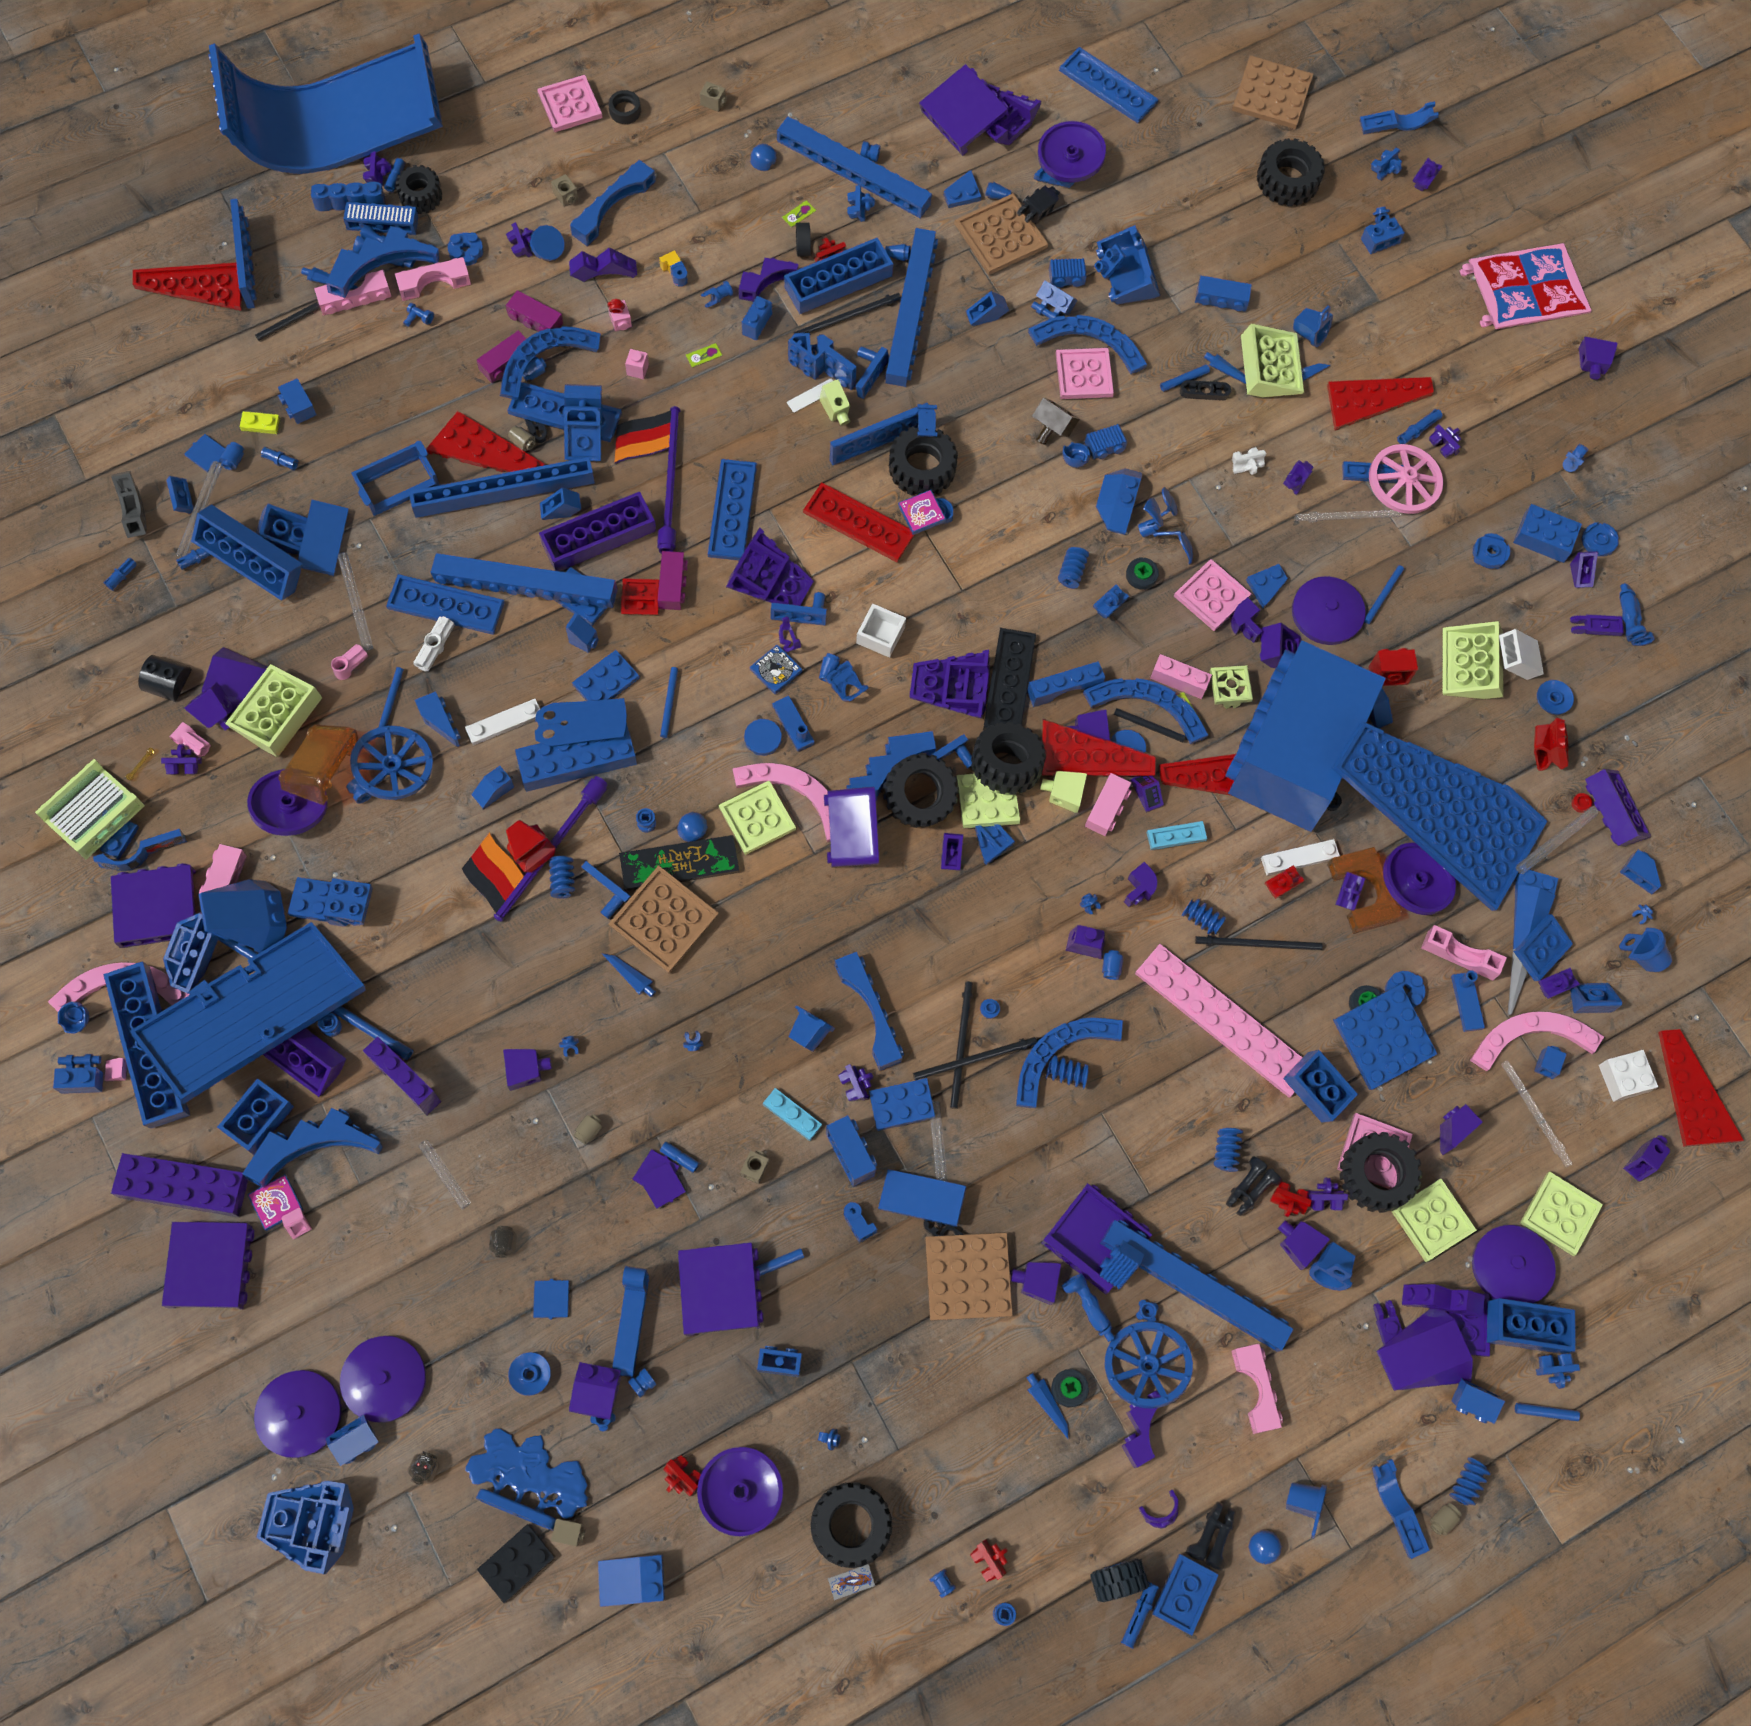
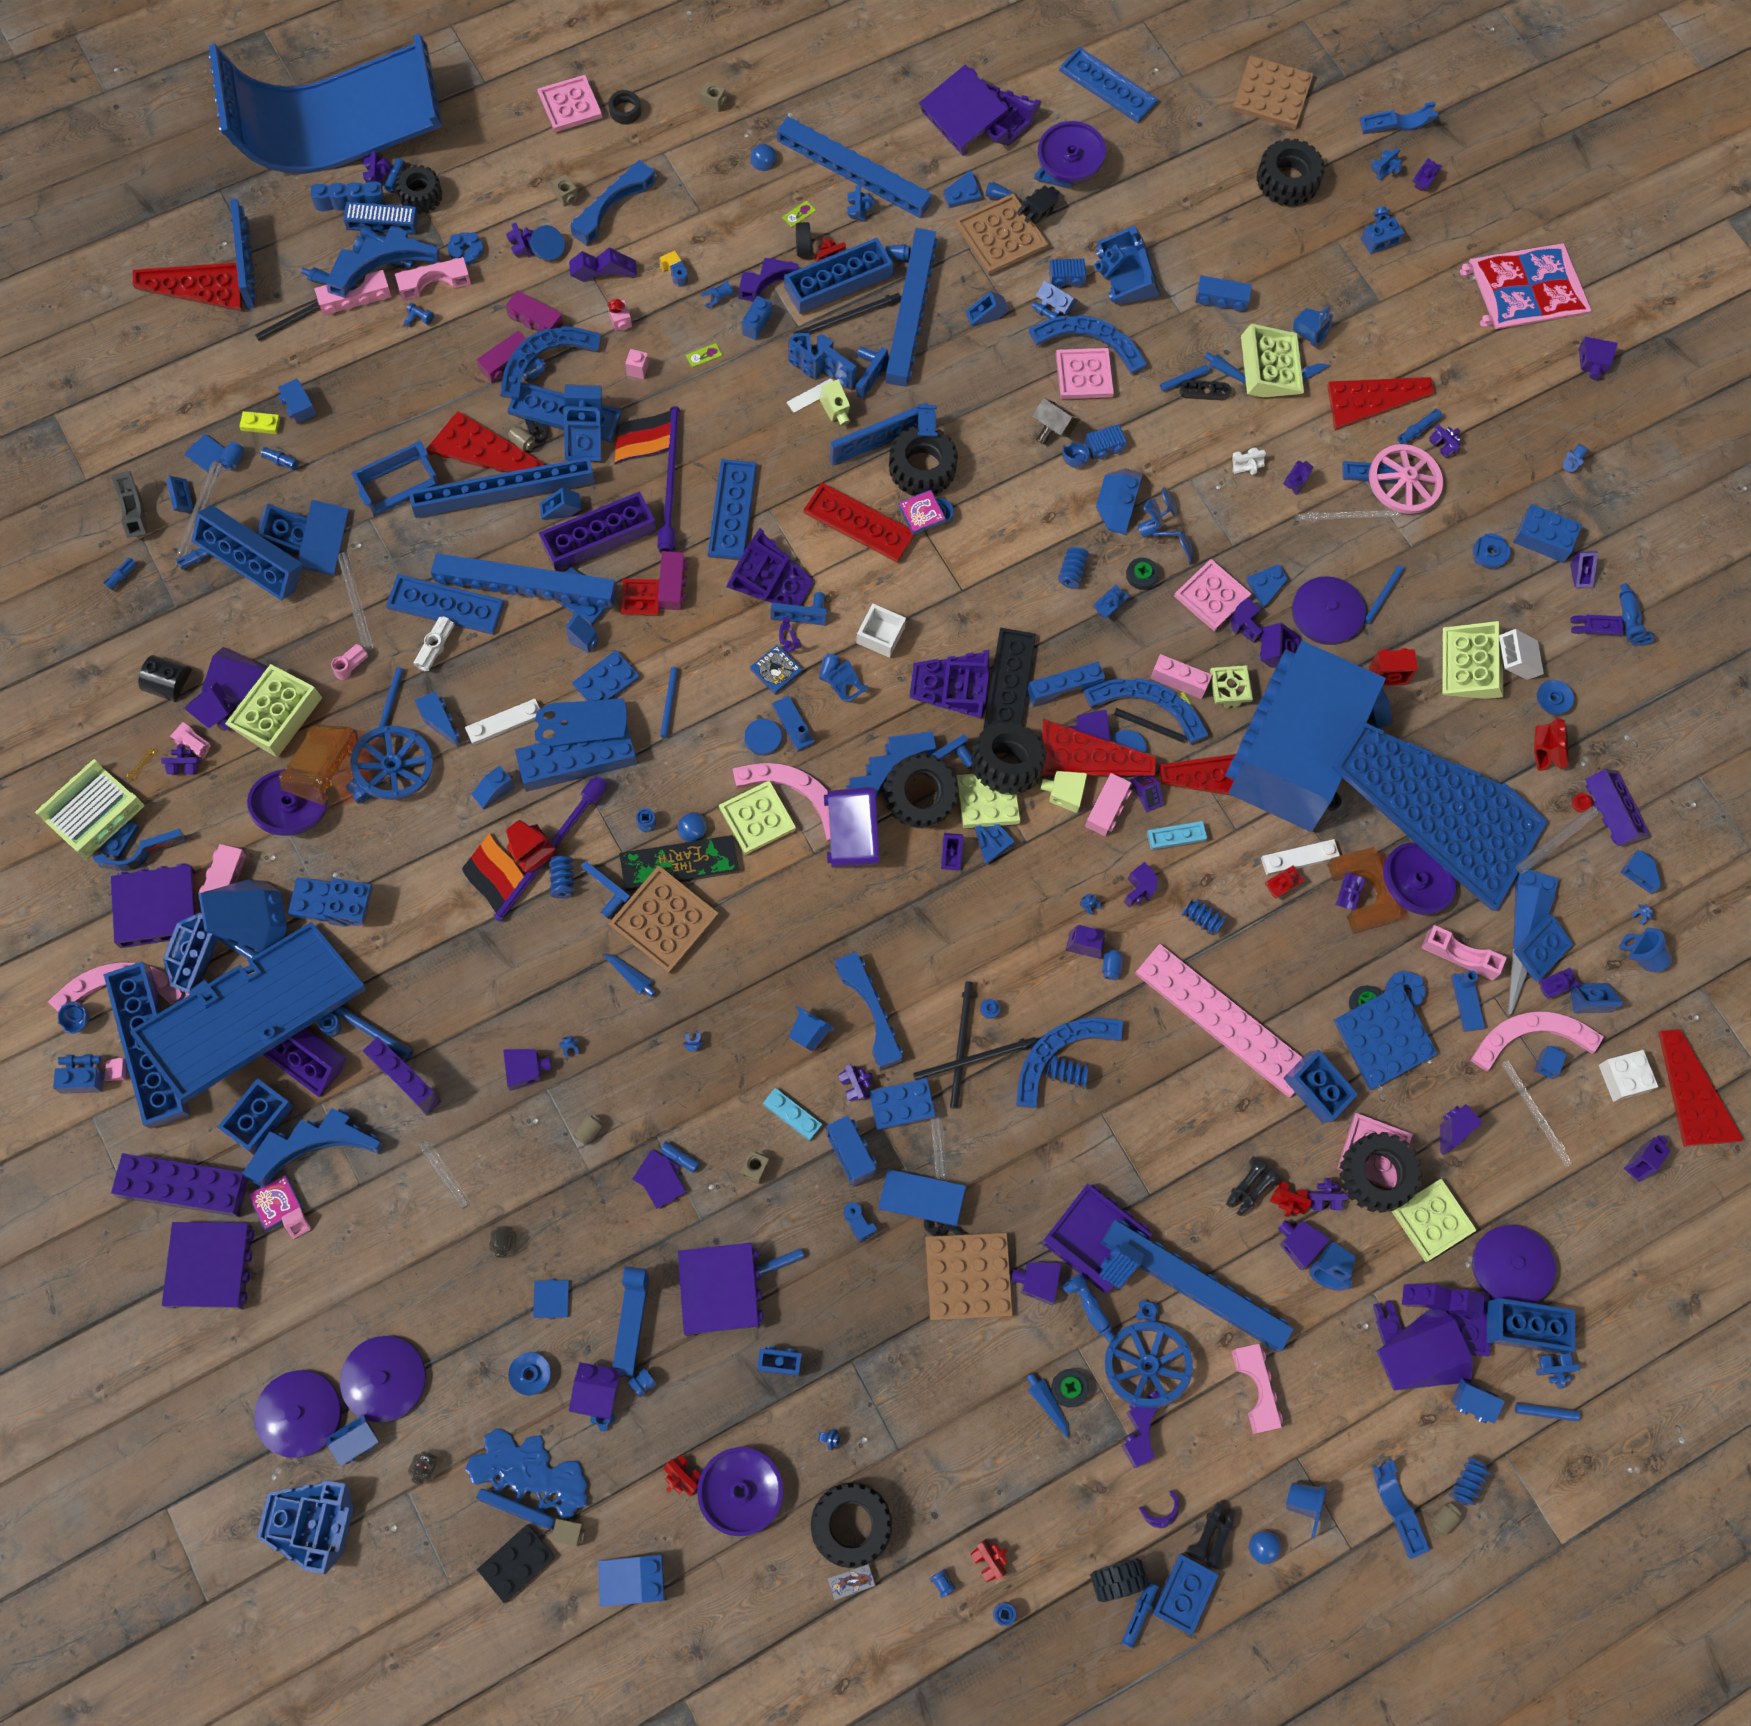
blue wheel [860,141,881,162] -> none
black bar [1195,935,1323,950] -> none
blue piece [1214,1128,1243,1172] -> none
yellowish green plate [1520,1172,1603,1256] -> none
blue tile [1581,522,1619,557] -> none

